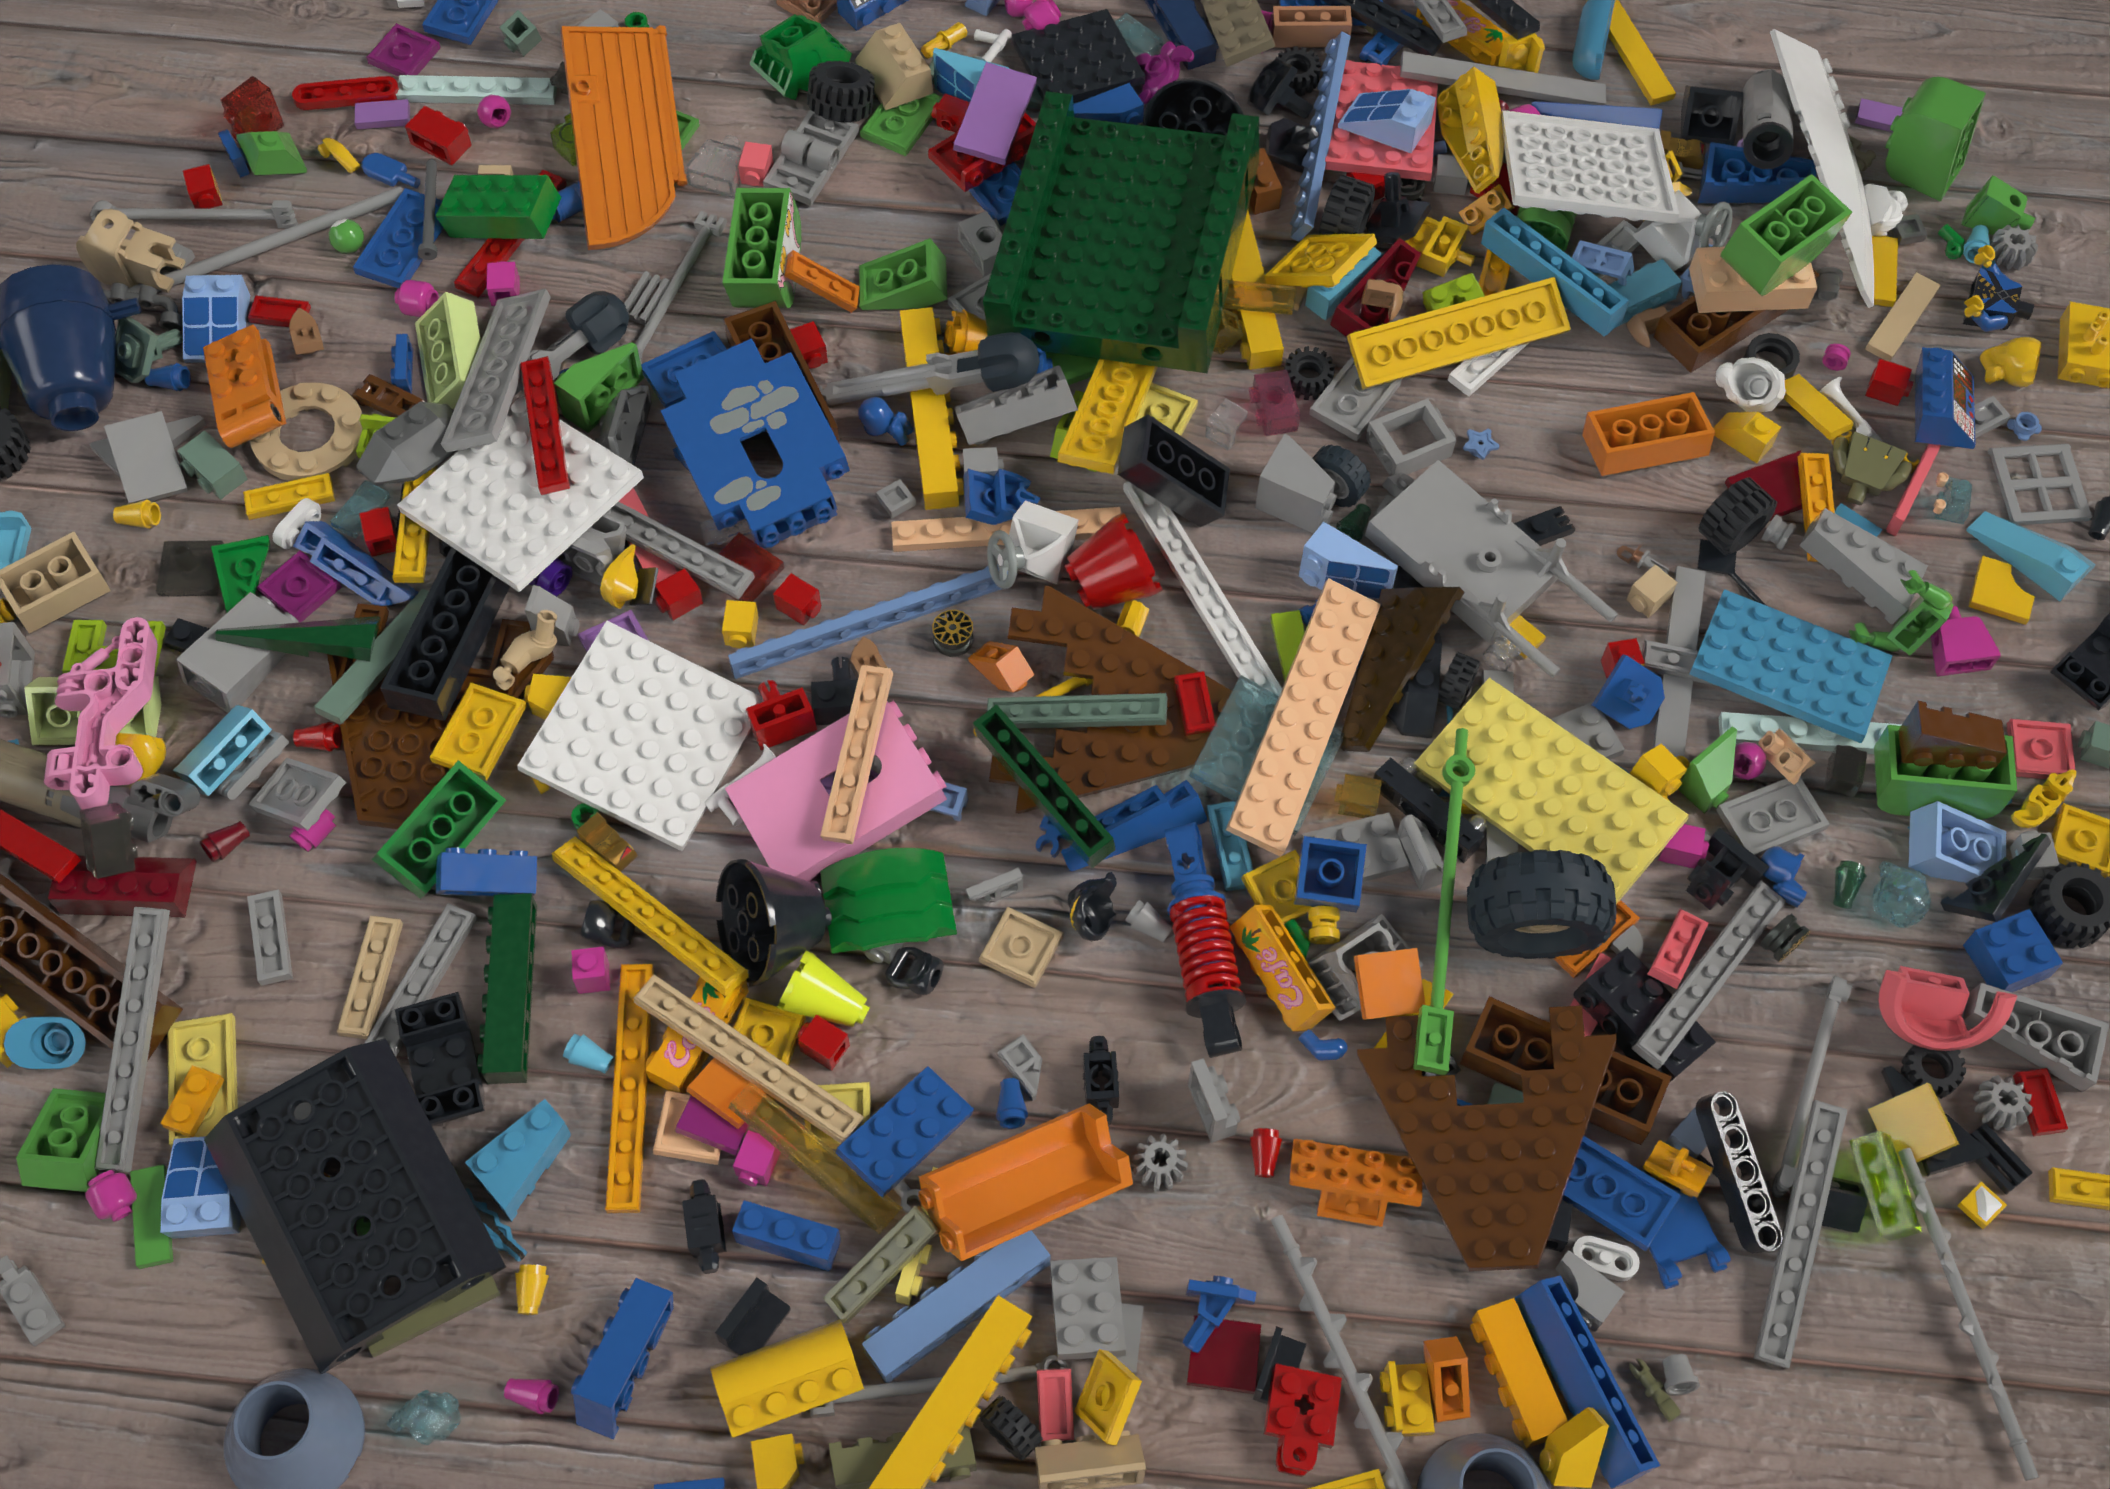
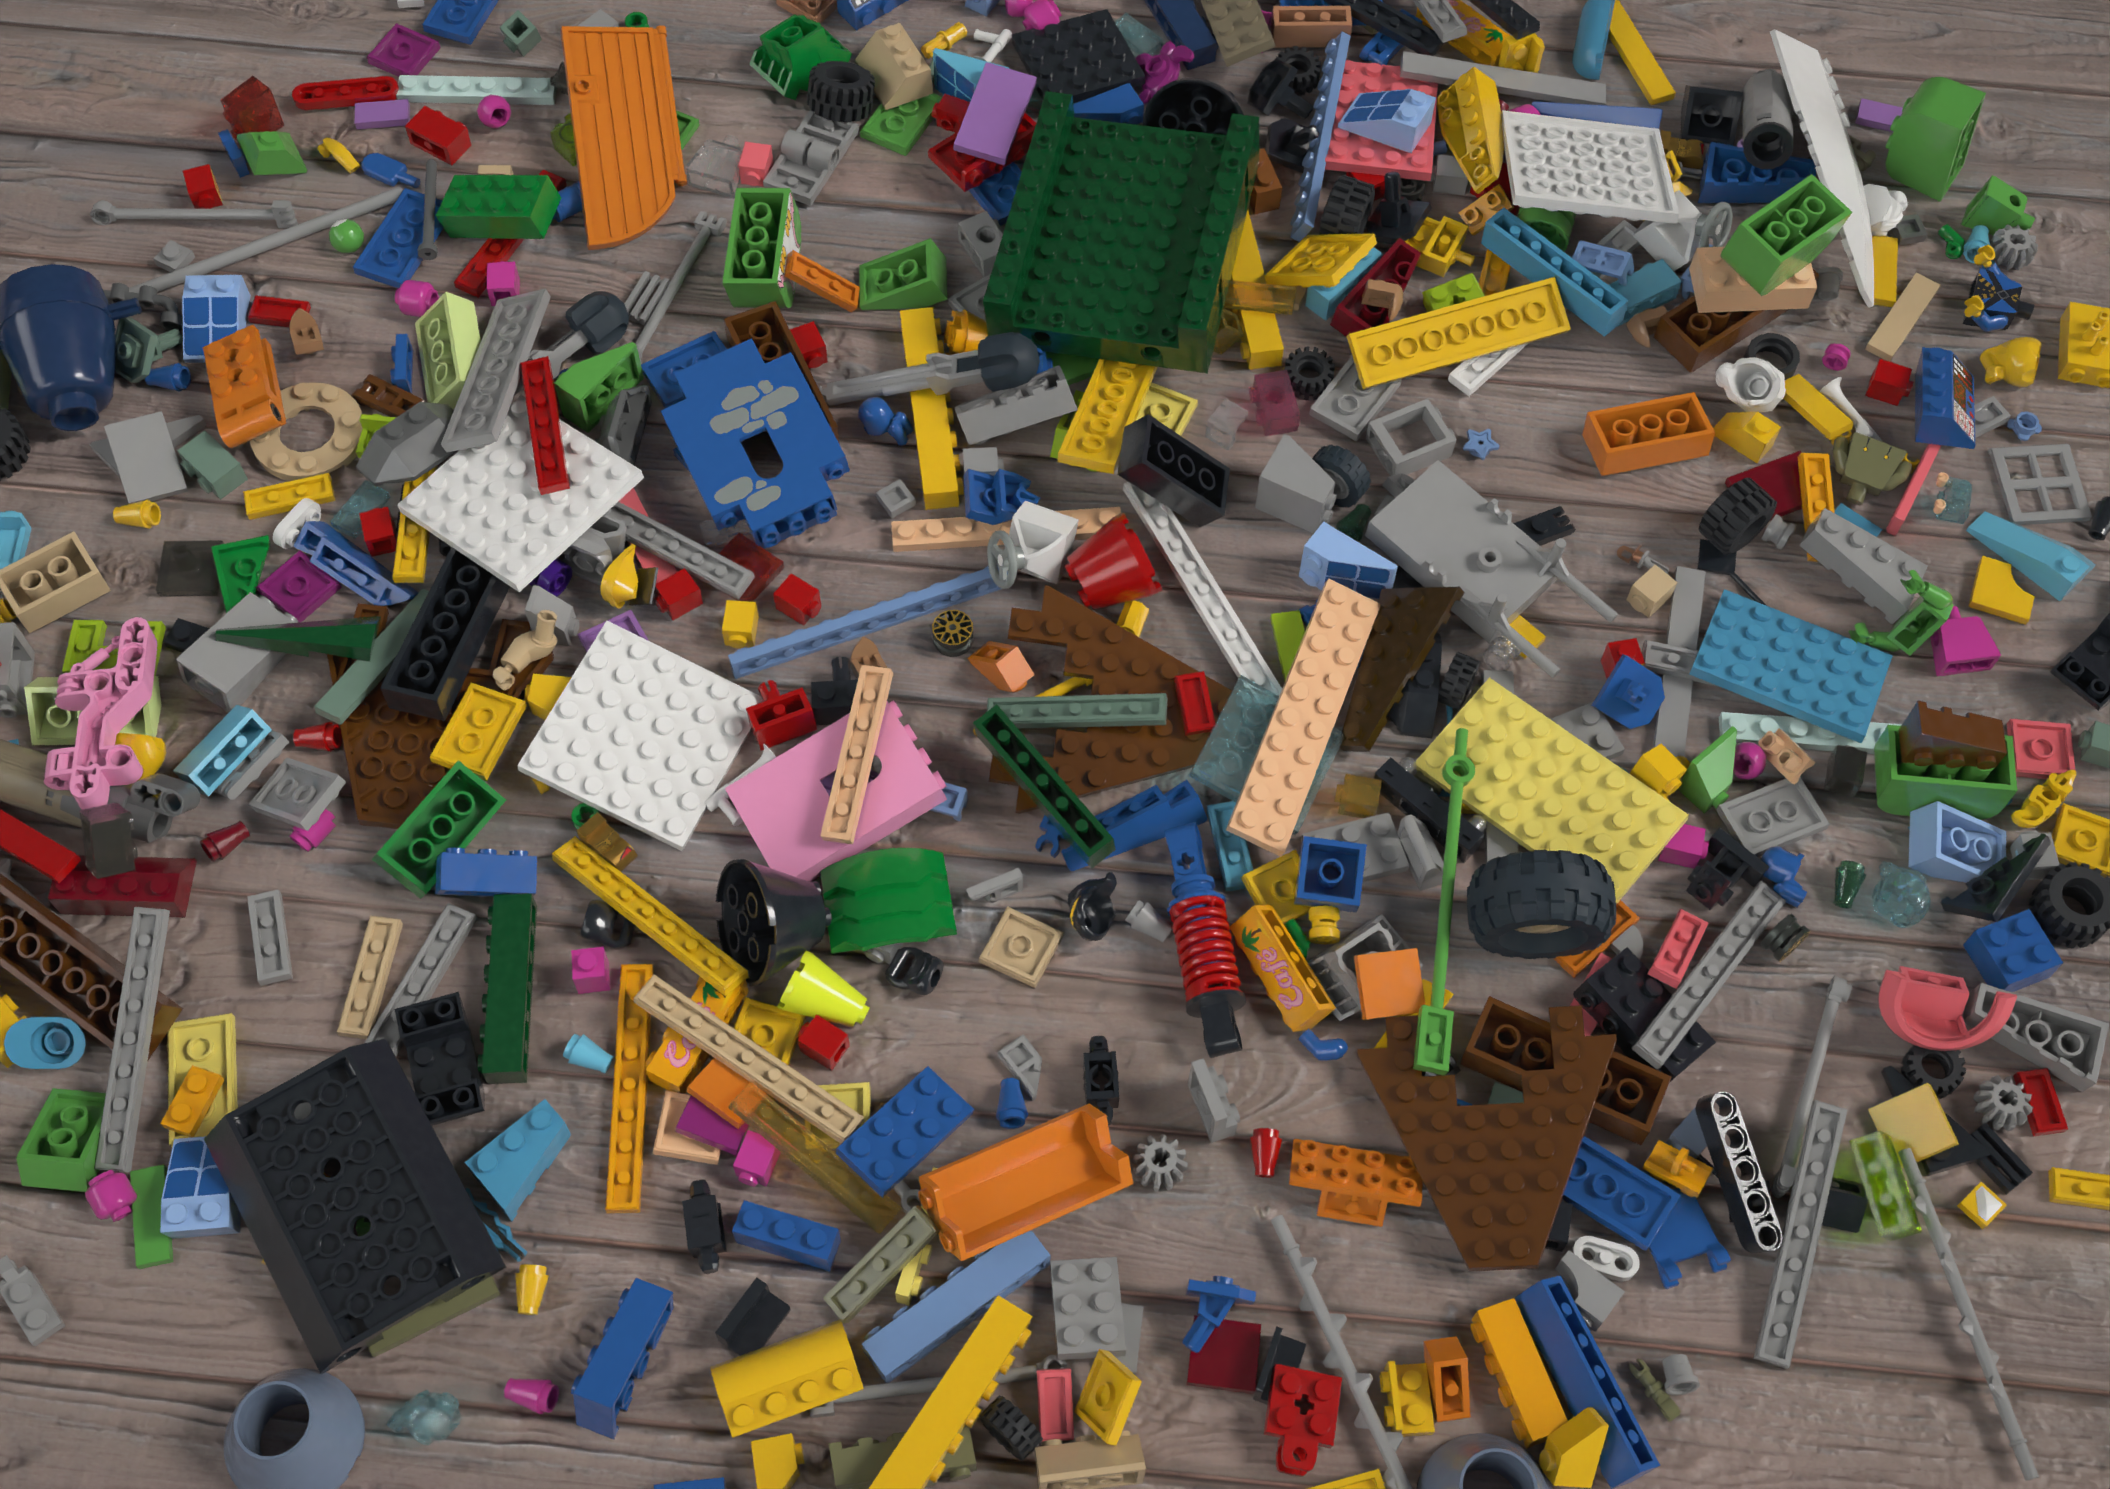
tan piece [76,209,186,293] -> none

